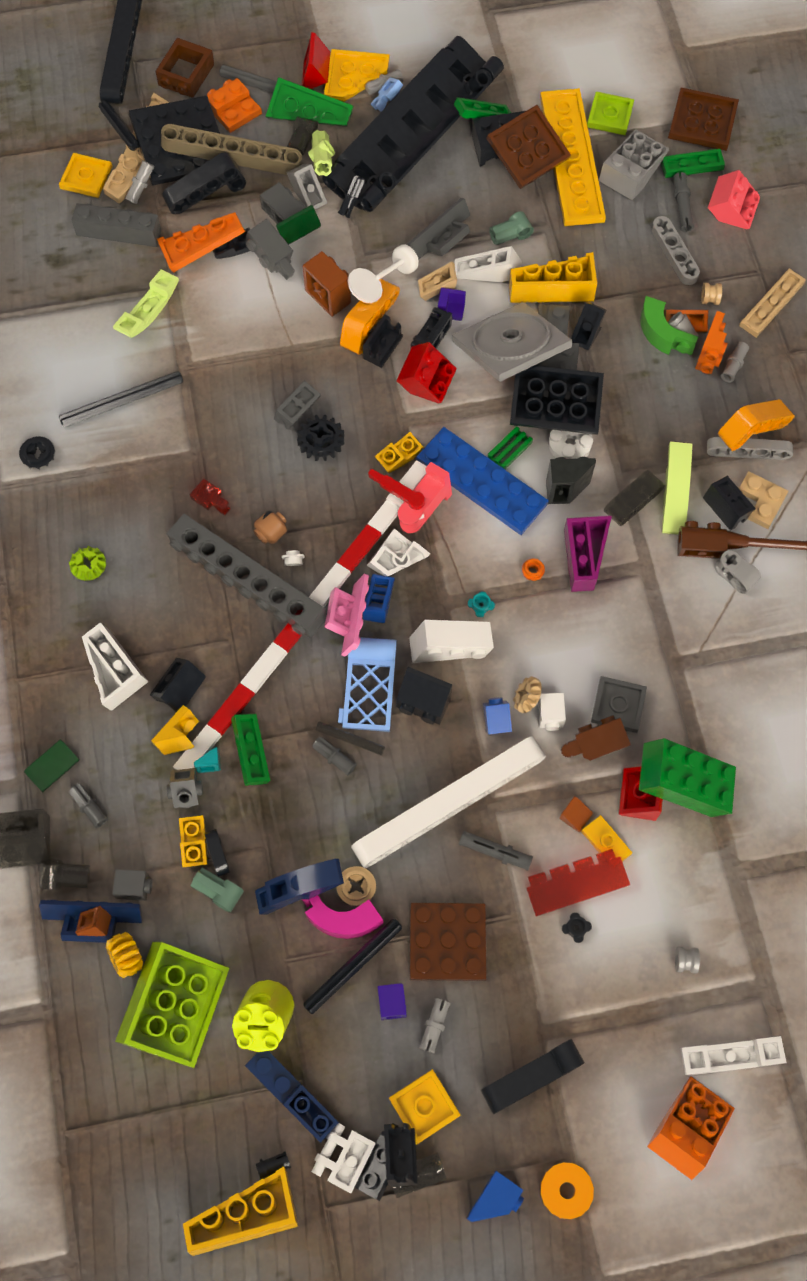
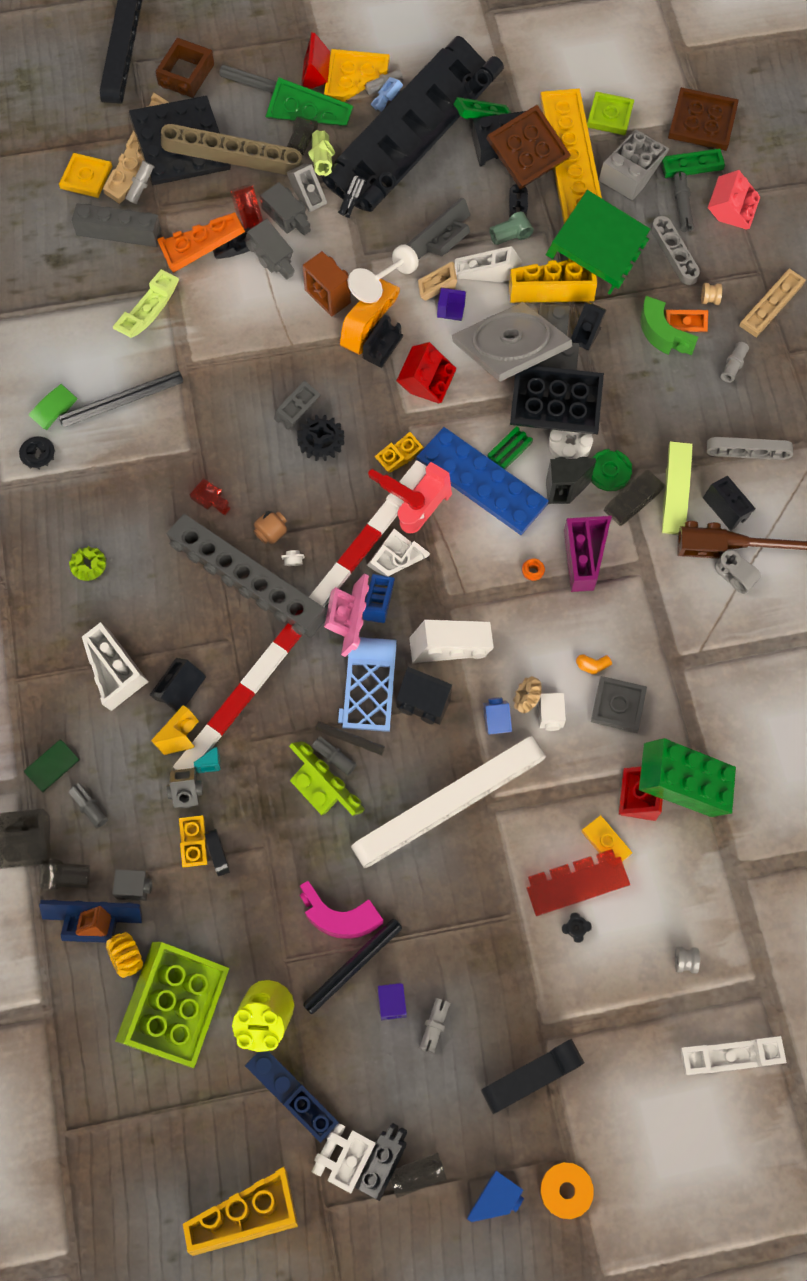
black axle [98,100,139,151] -> none
black beam [162,152,247,214] -> none
sand green piece [190,868,244,913] -> none
orange plate [207,78,262,133] -> none
green plate [231,714,270,786] -> none
dark blue slope [255,859,344,915] -> none
black pin [255,1151,291,1180] -> none
dark green slope [276,205,321,245] -> none
tan gear [336,866,376,906] -> none
black hinge [384,1123,418,1187] -> none
yellow plate [389,1069,461,1145] -> none
reddish brown plate [410,903,486,981] -> none
black hinge [411,307,452,349] -> none
dark grey pin [459,830,533,871] -> none
teal plate [467,591,495,618] -> none
dark orange slope [559,796,593,833] -> none
reddish brown hinge [561,715,631,761] -> none
orange slope [647,1076,735,1180] -> none
light grey cone [668,312,699,336] -> none
orange plate [695,311,728,374] -> none
light orange beam [718,399,795,451] -> none
tan plate [739,471,789,529] -> none
none -> bright green slope [28,384,78,430]
none -> clear red slope [230,184,263,229]
none -> lime bracket [289,741,365,816]
none -> black beam [509,184,528,217]
none -> green panel [546,190,650,295]
none -> light orange arm [576,654,612,674]
none -> green tile [591,449,632,491]

